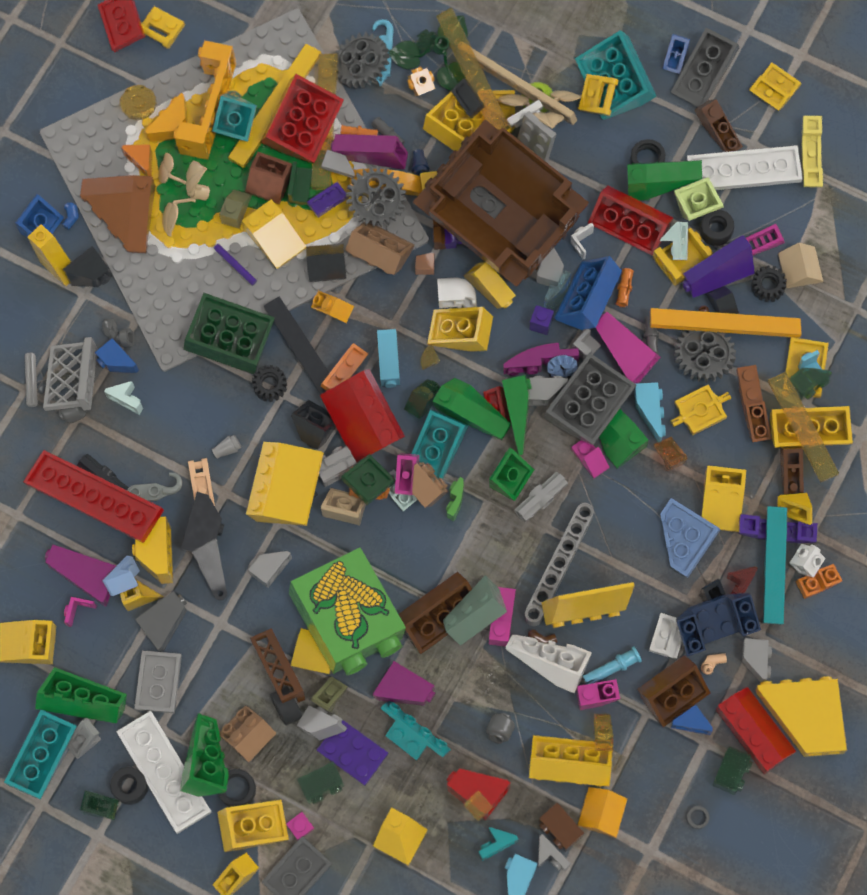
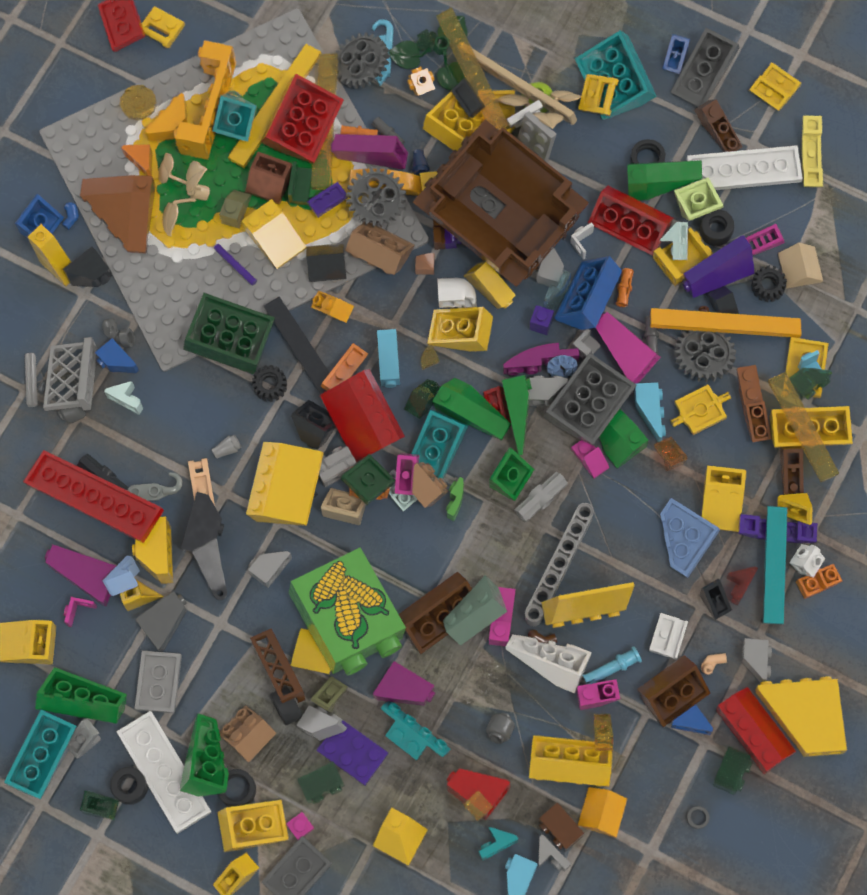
light grey tile [322,150,355,178] -> none
dark blue slope [676,593,761,657] -> none

